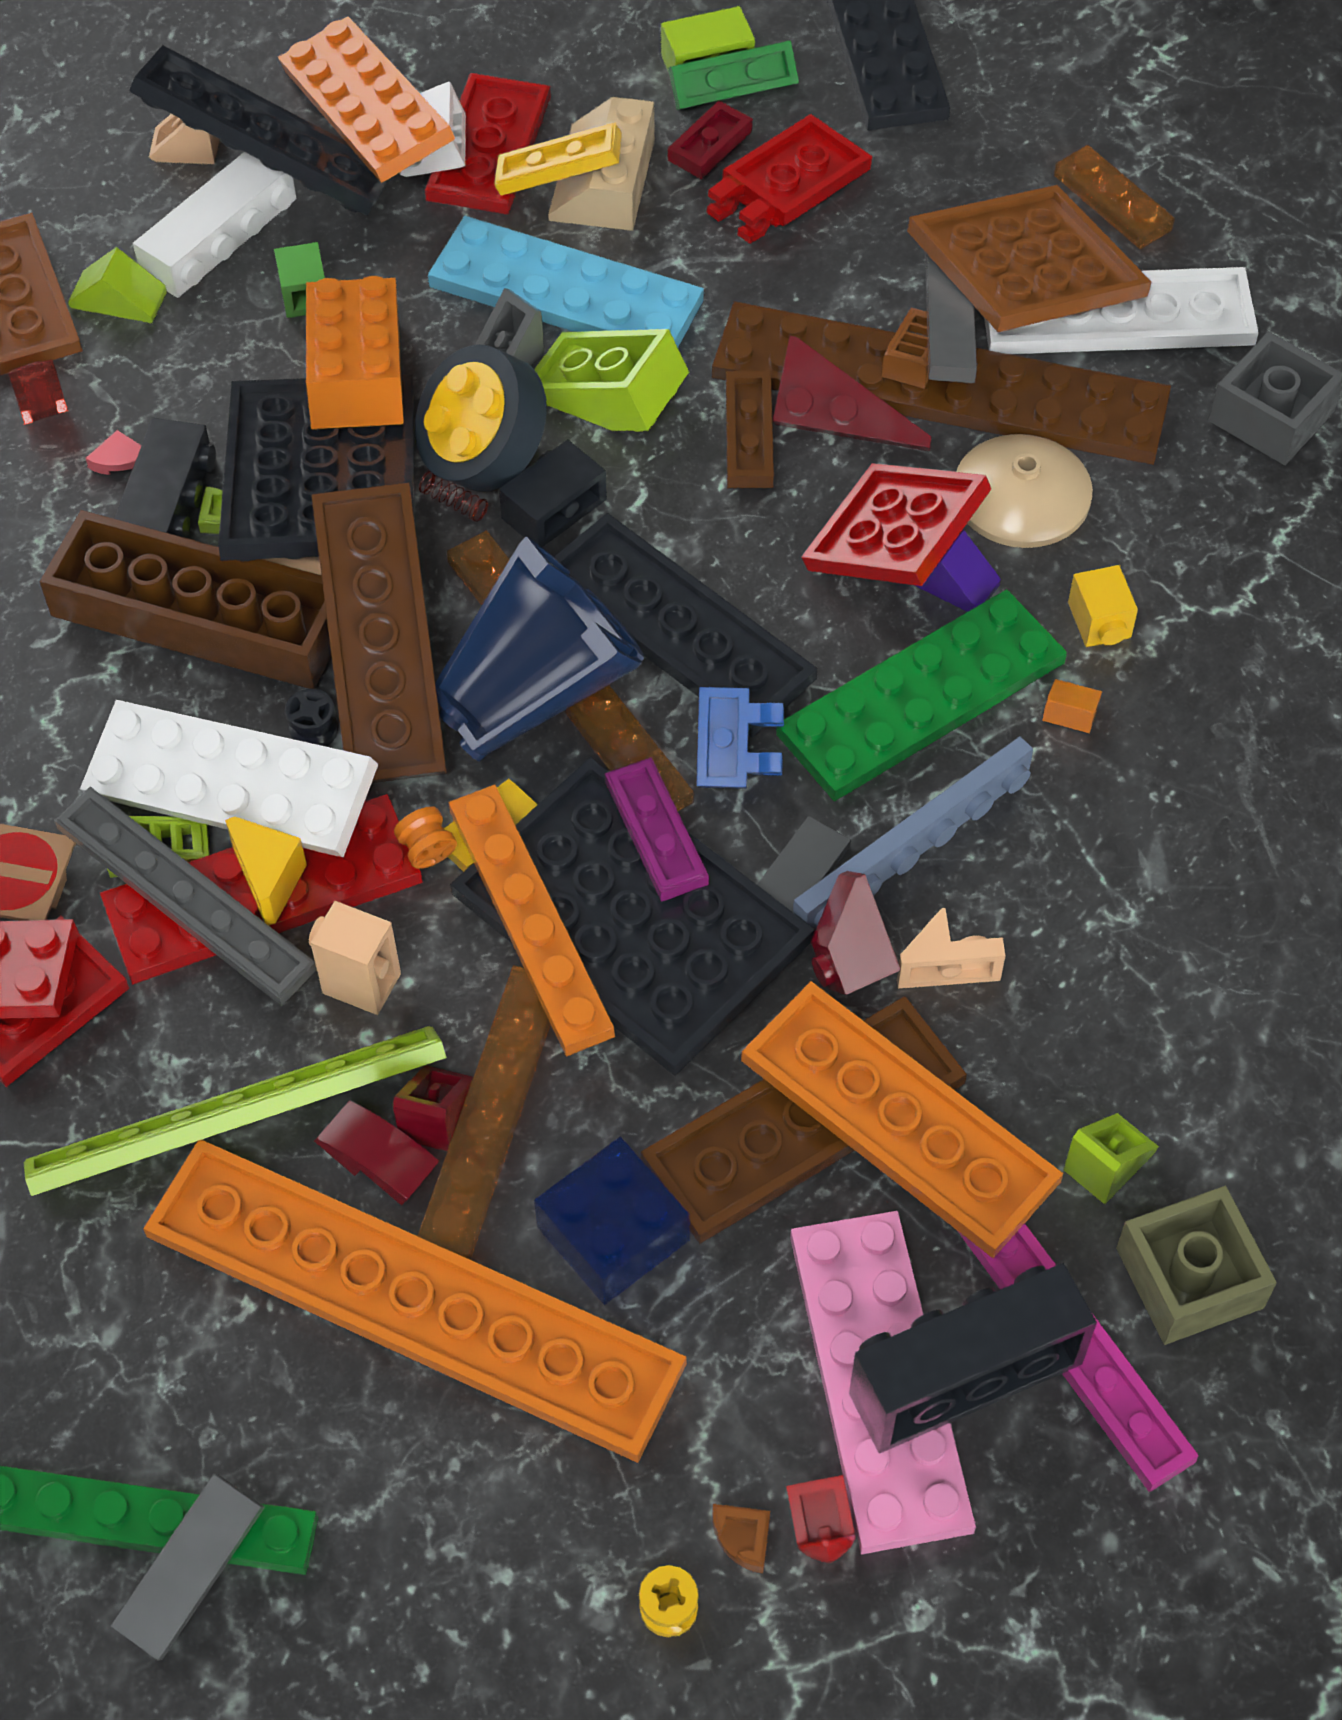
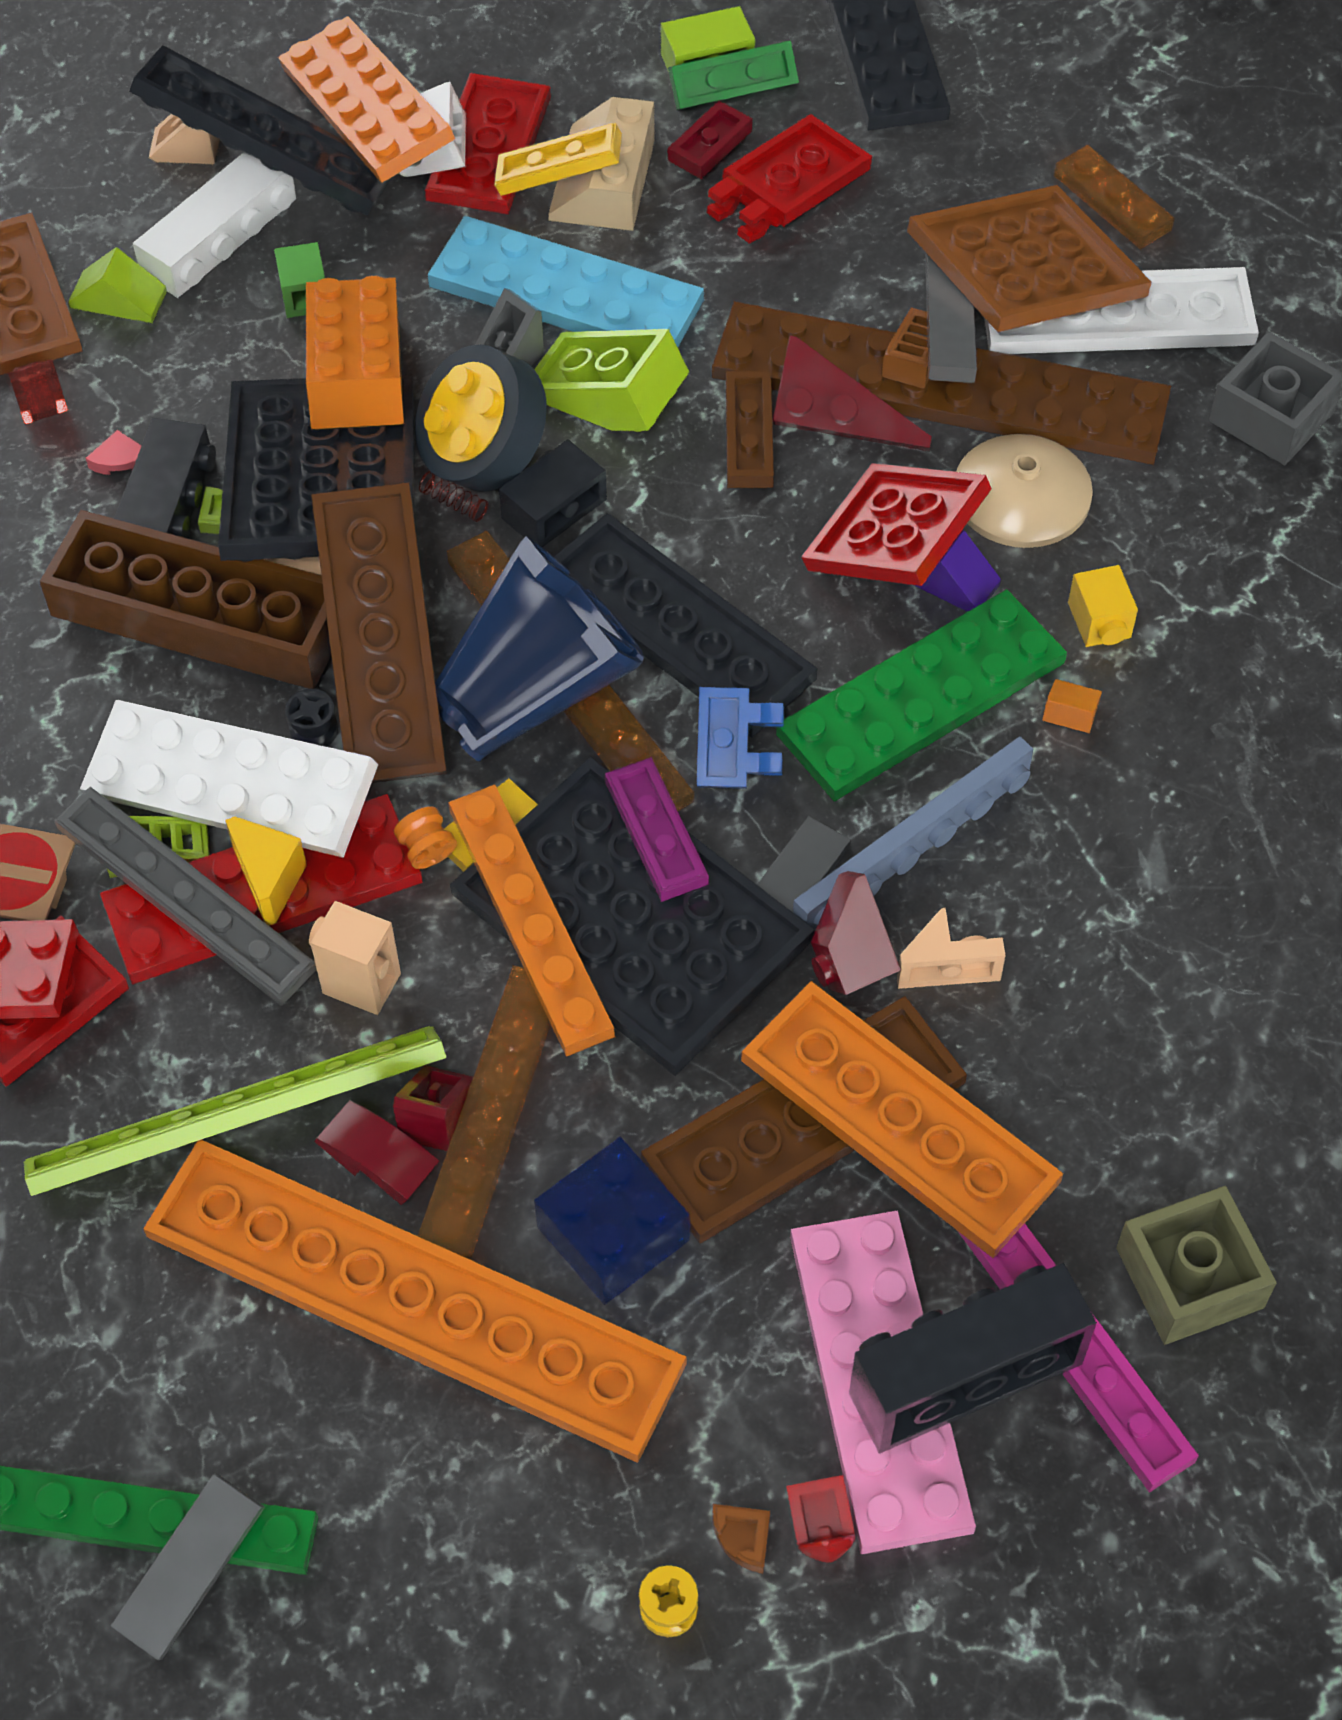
lime slope [1064,1113,1159,1204] -> none

